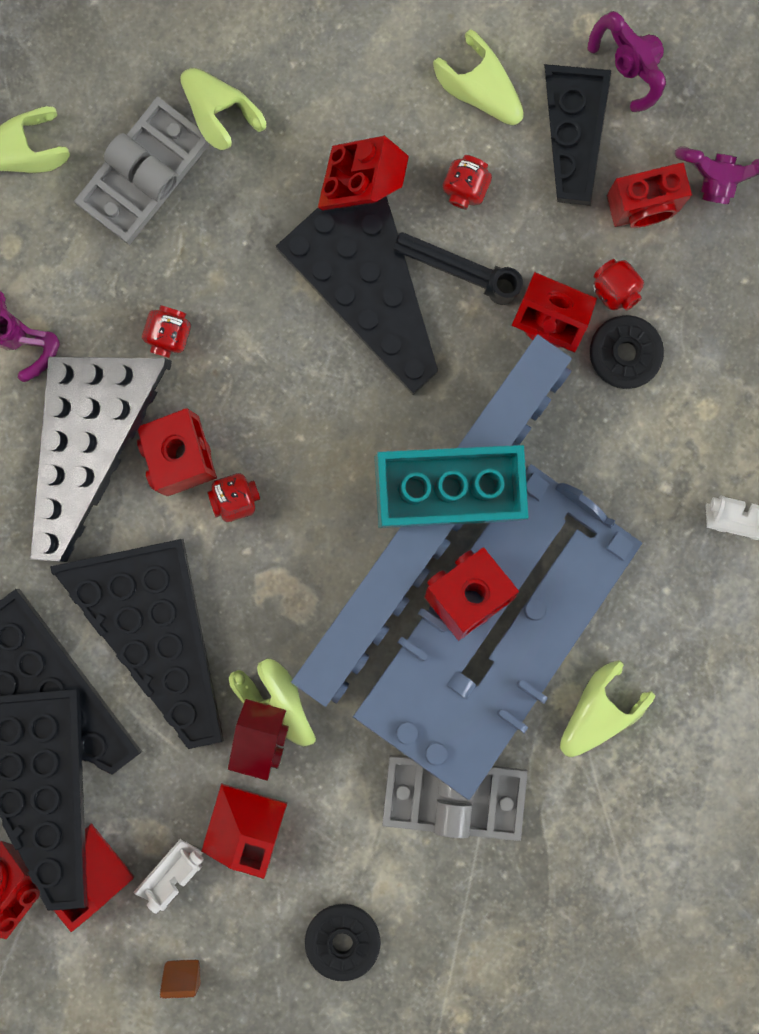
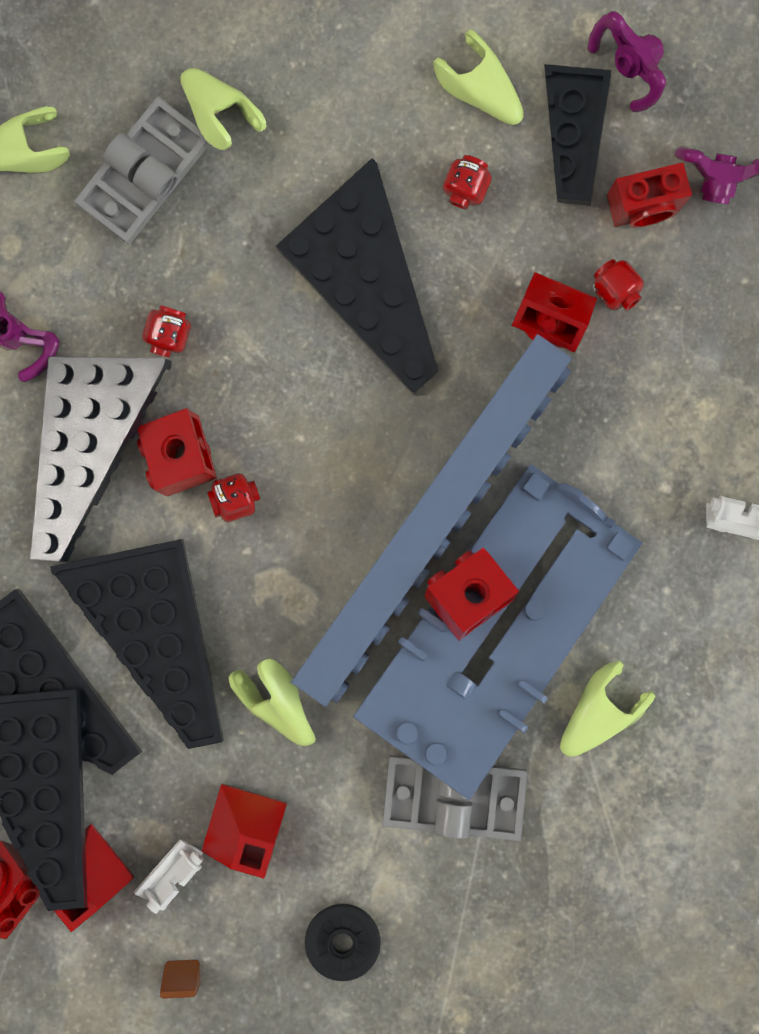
dark red brick [228,699,289,781] -> none
red slope [318,135,409,210] -> none
teal brick [374,445,529,528] -> none
black axle [394,232,523,305] -> none
black wheel [590,315,664,389] -> none

